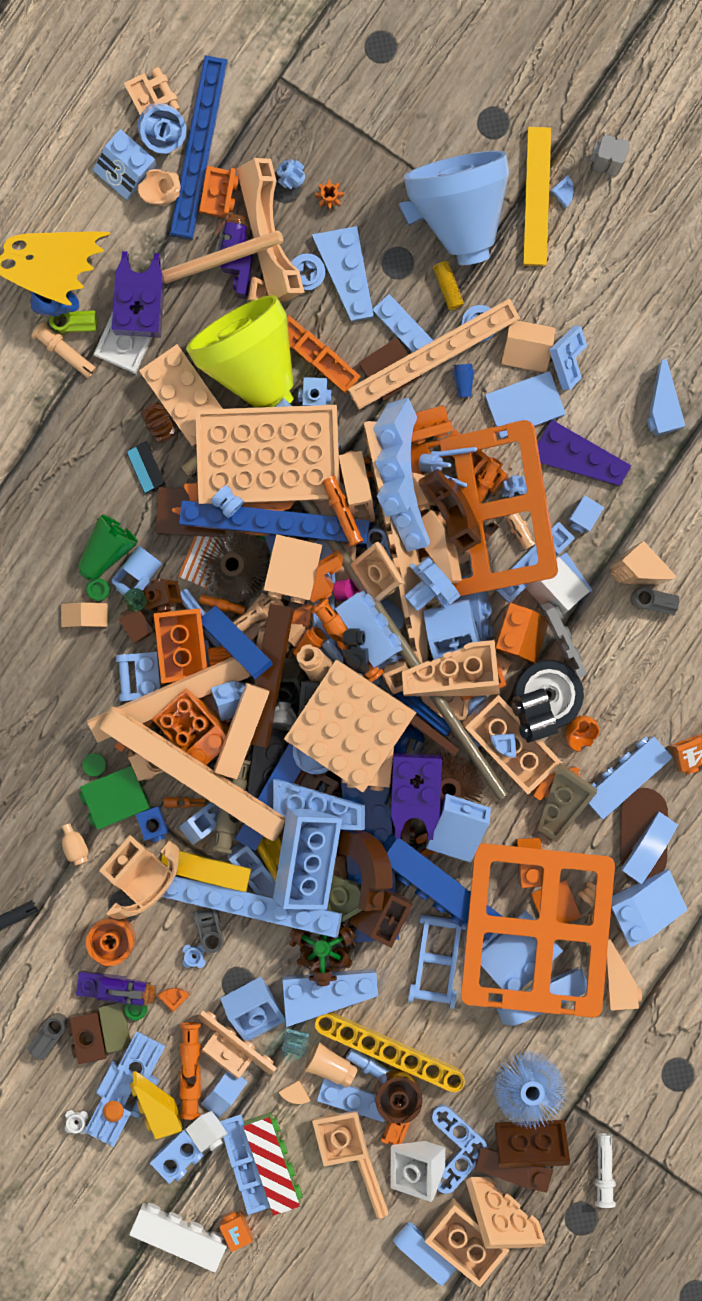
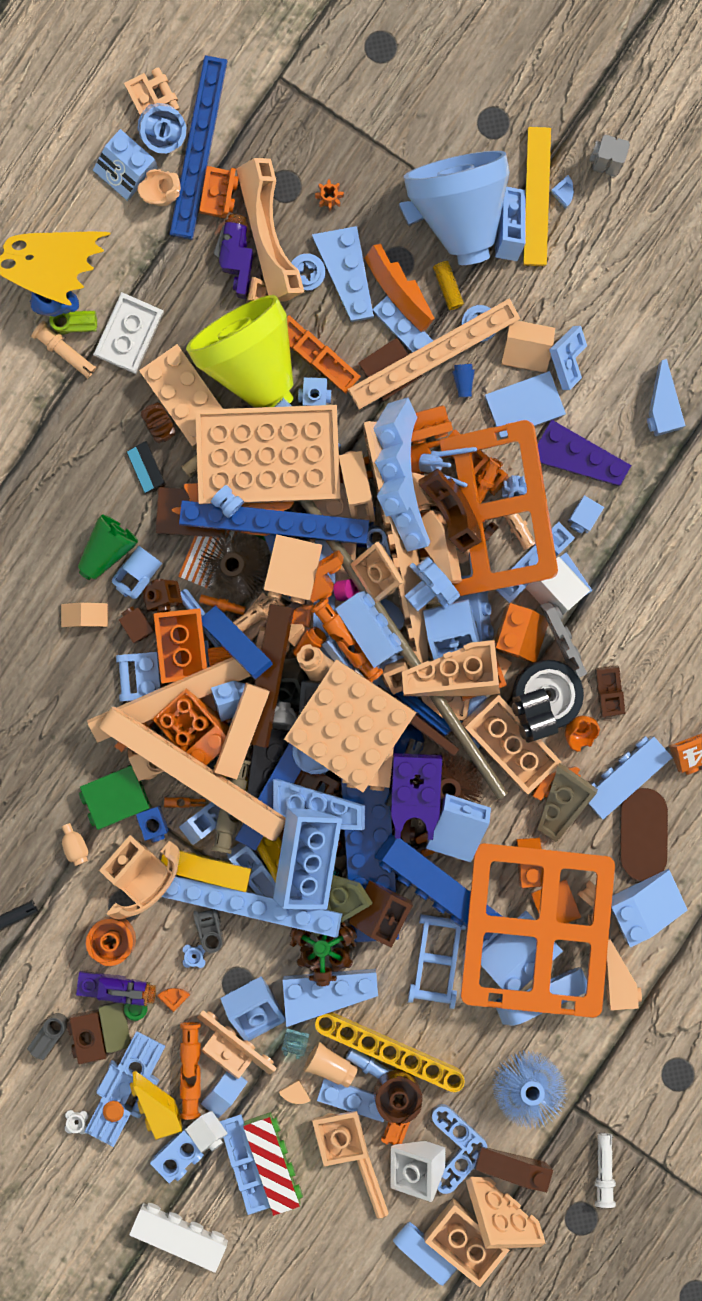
green tile [83,753,107,776] -> none
green tile [86,578,110,601] -> none
dark purple brick [112,251,164,338] -> none
clear green bush [123,588,147,611] -> none
light nougat axle [162,230,284,284] -> none
orange brick [219,1210,254,1252] -> none
light blue gear [277,159,305,189] -> none
orange pin [322,476,364,547] -> none
light nougat tile [333,853,347,879] -> none
reddish brown arch [338,830,392,911] -> none
black plate [343,628,369,674] -> none
light blue tile [490,733,516,757] -> none
reddish brown tile [494,1120,570,1168] -> none
light nougat slope [609,541,676,586] -> none
light blue slope [620,811,678,884] -> none
dark grey piece [630,587,680,616] -> none
none -> orange slope [364,244,435,332]
none -> light blue slope [495,187,525,261]
none -> reddish brown slope [595,665,625,717]

